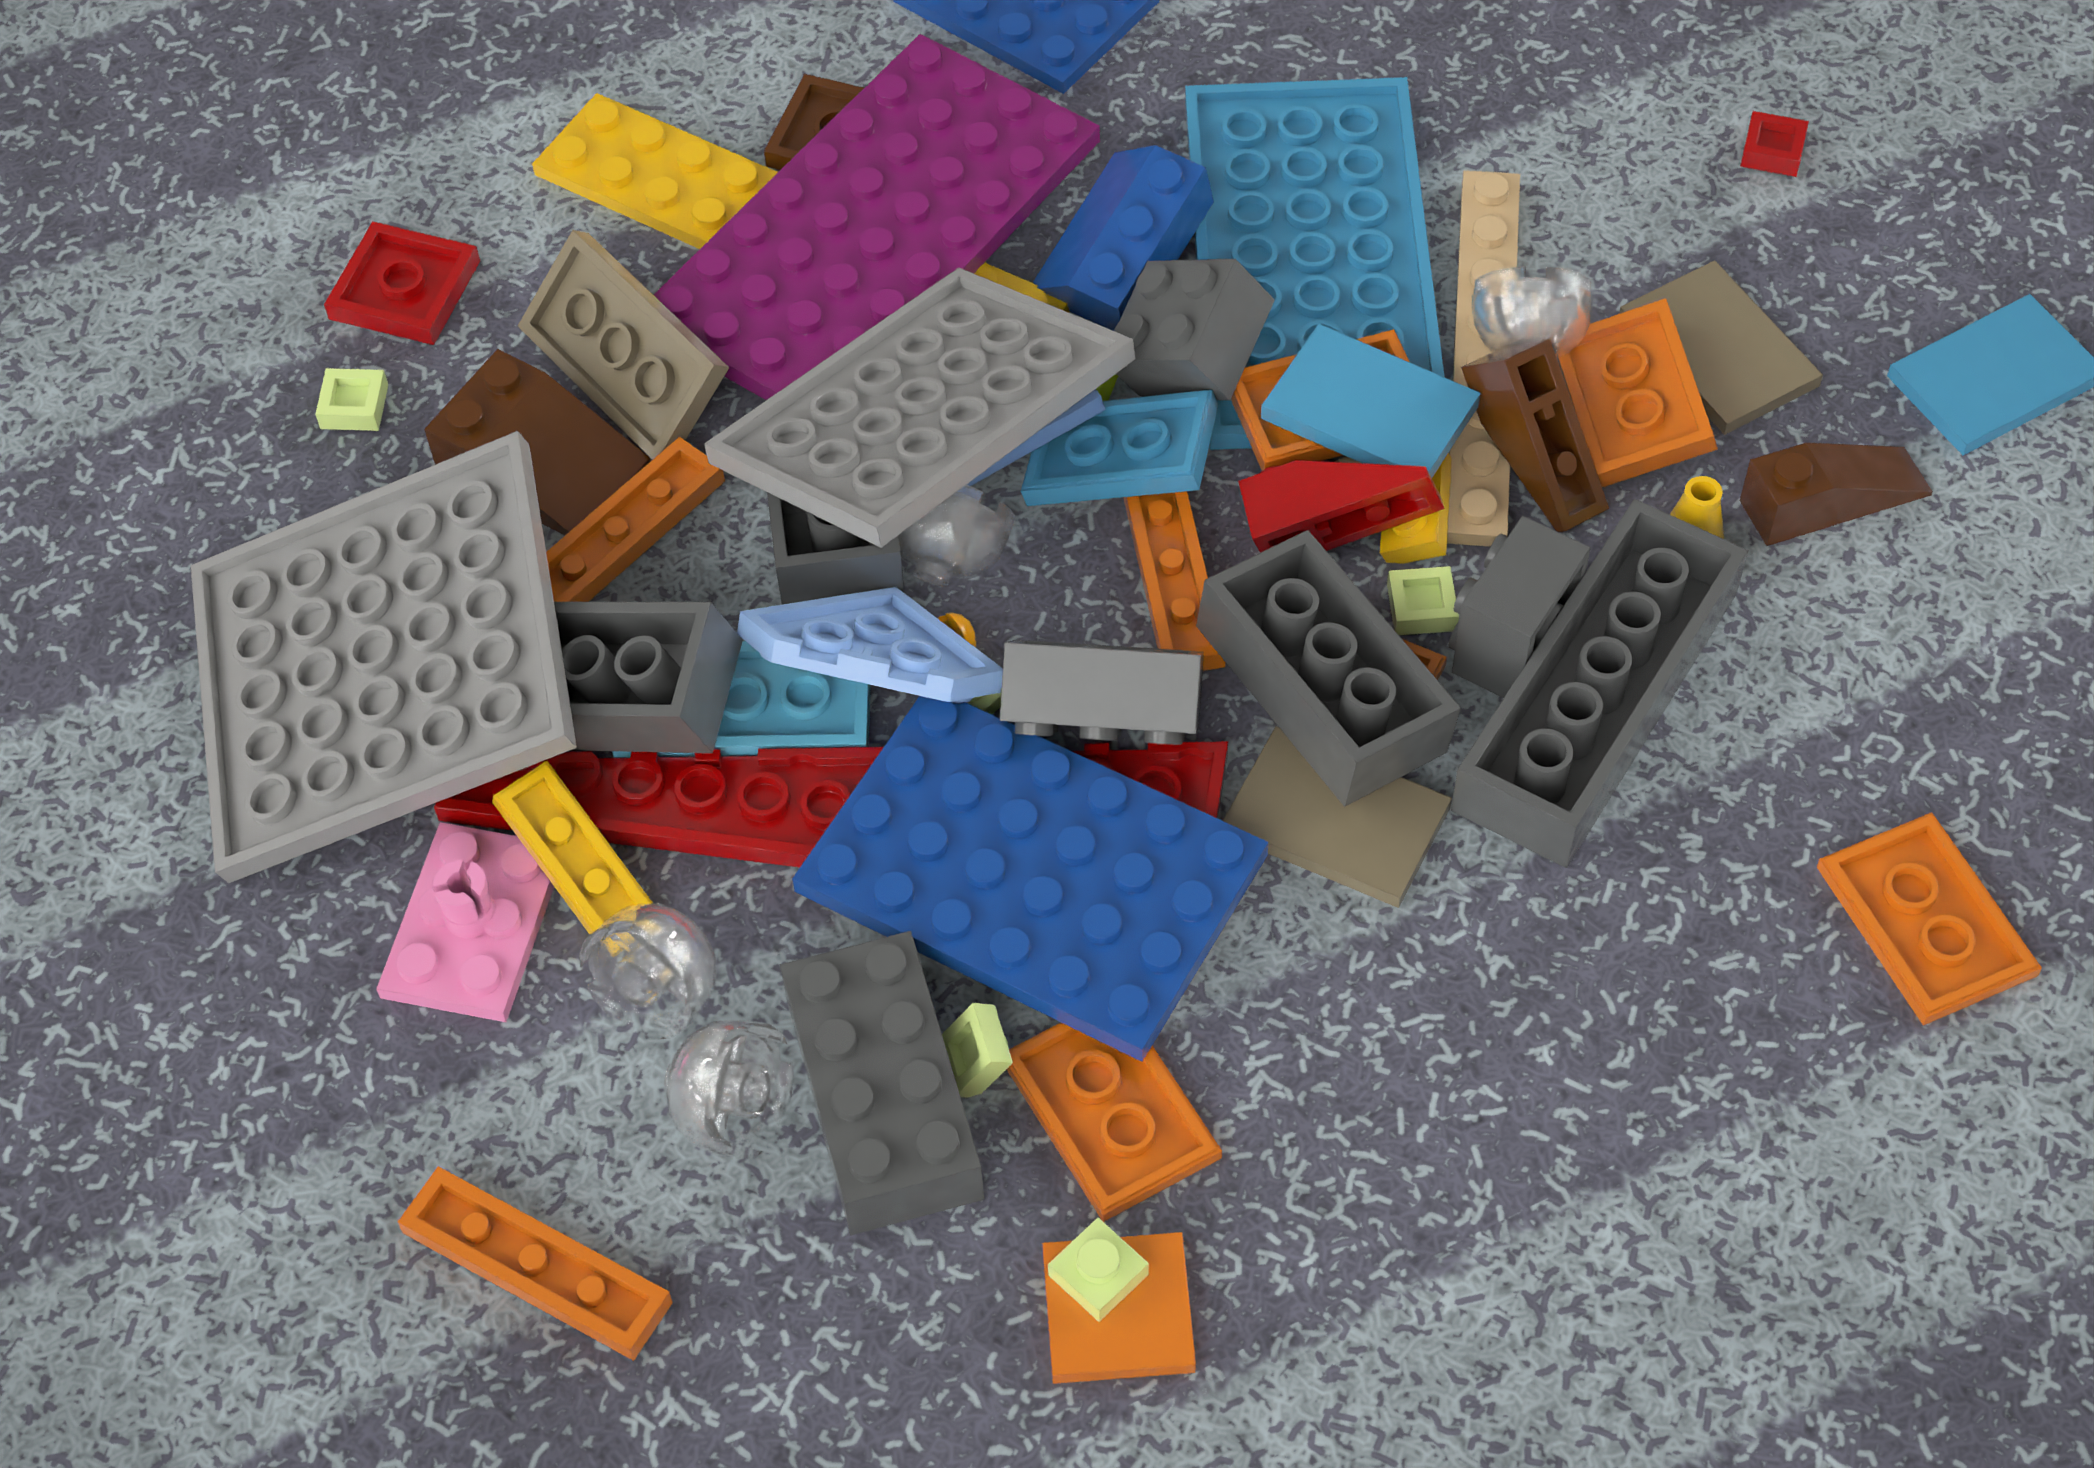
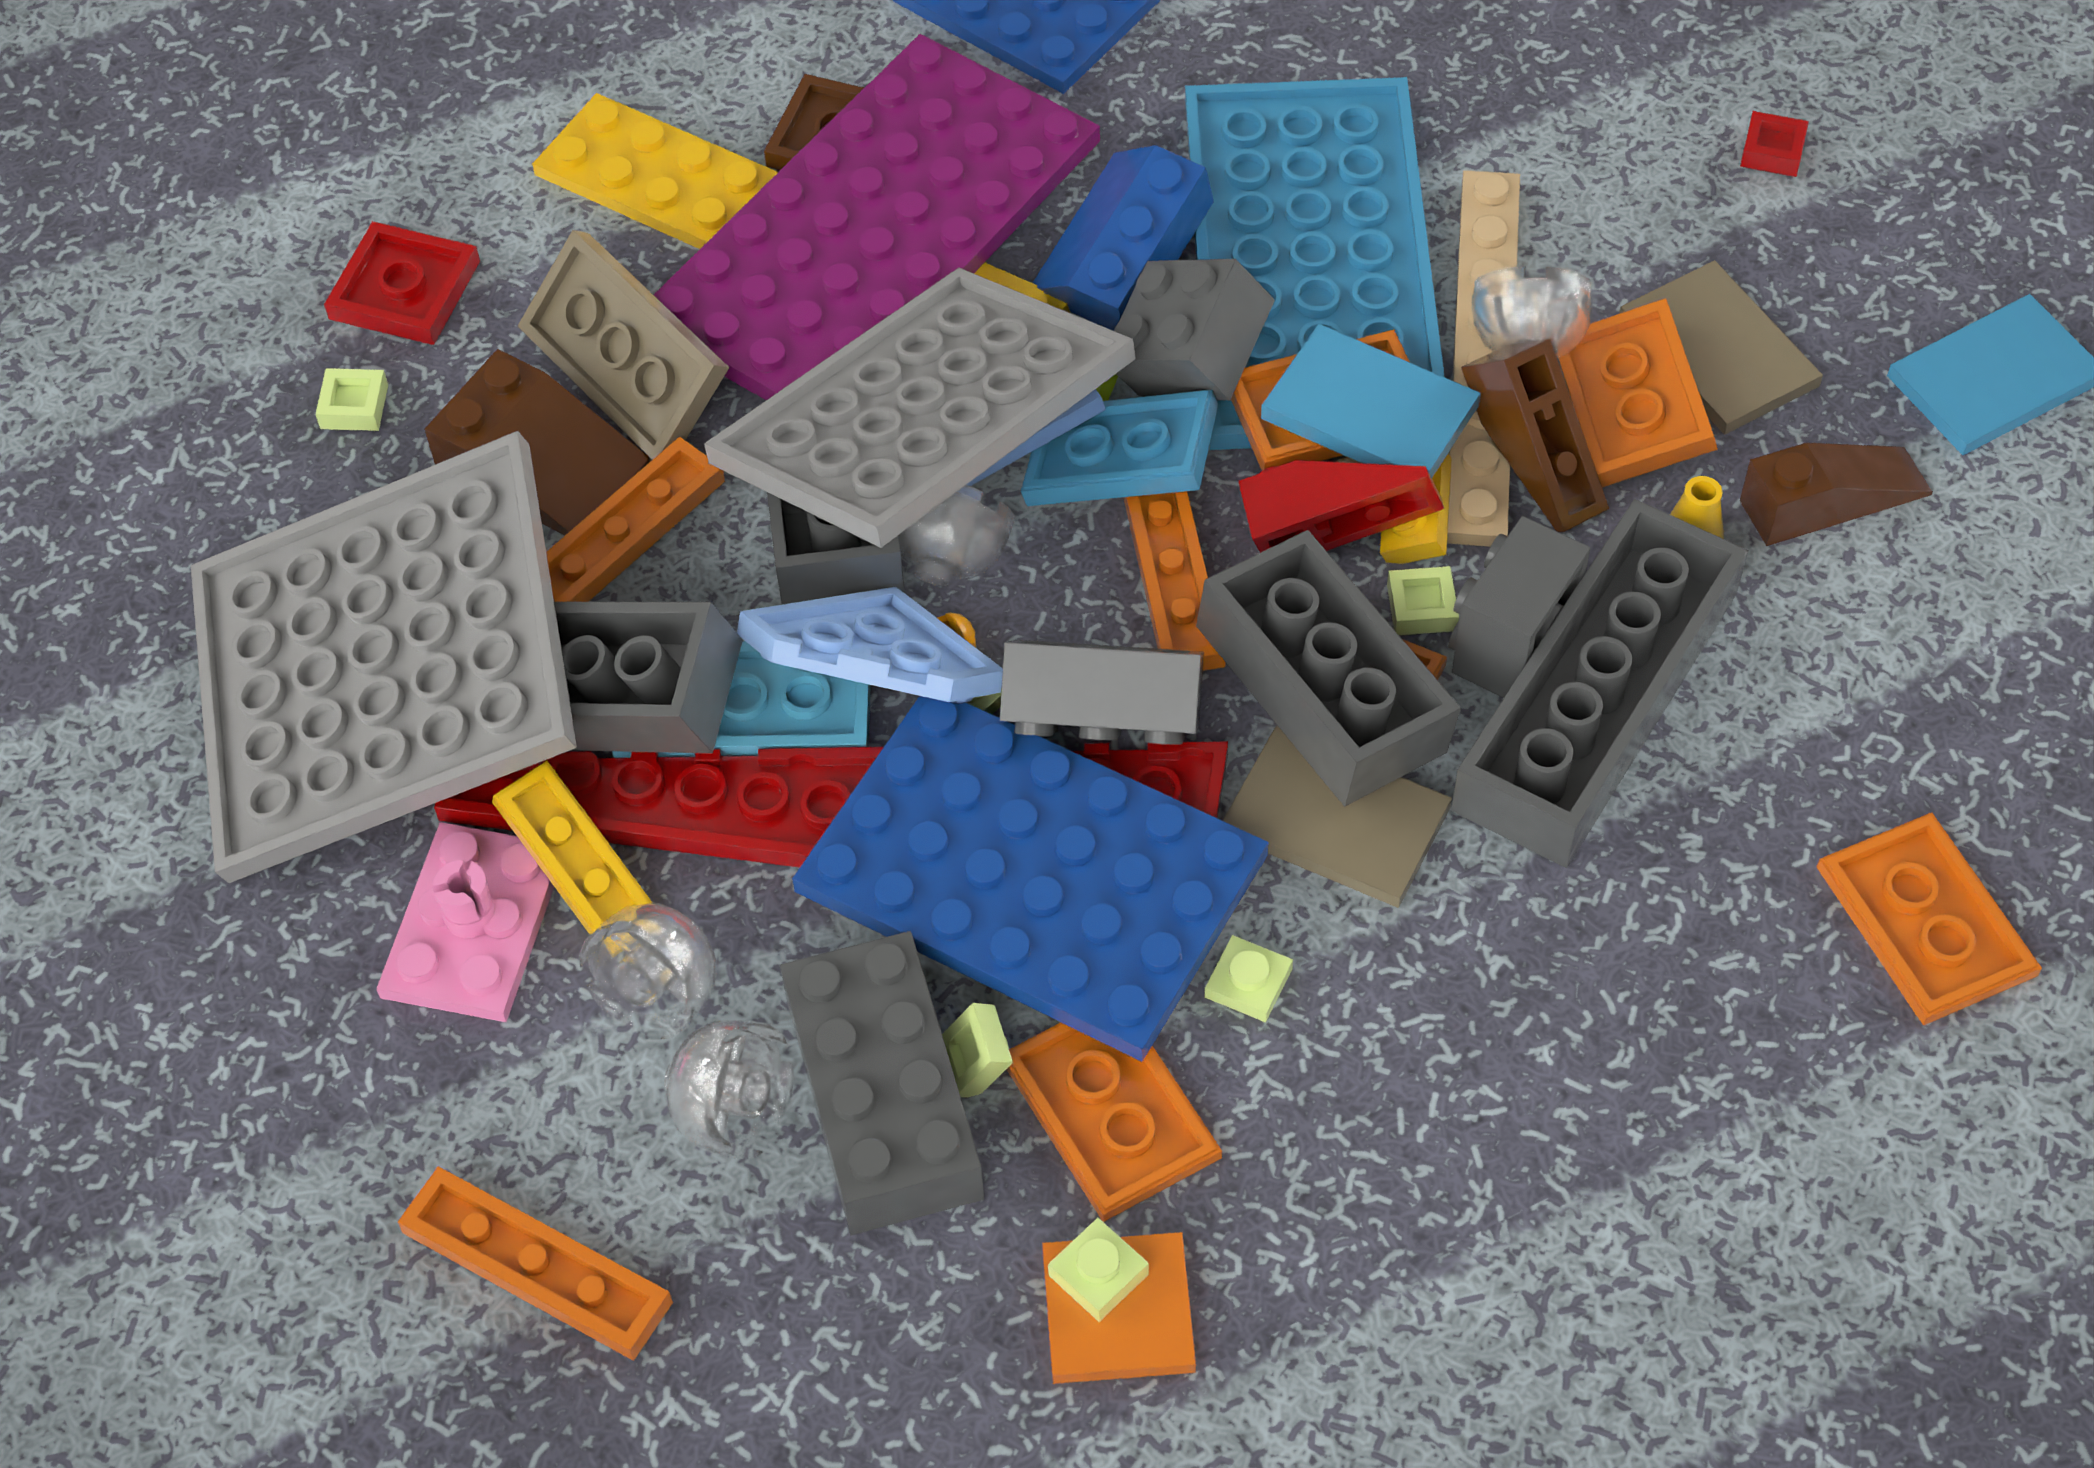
none -> yellowish green plate [1205,935,1293,1022]

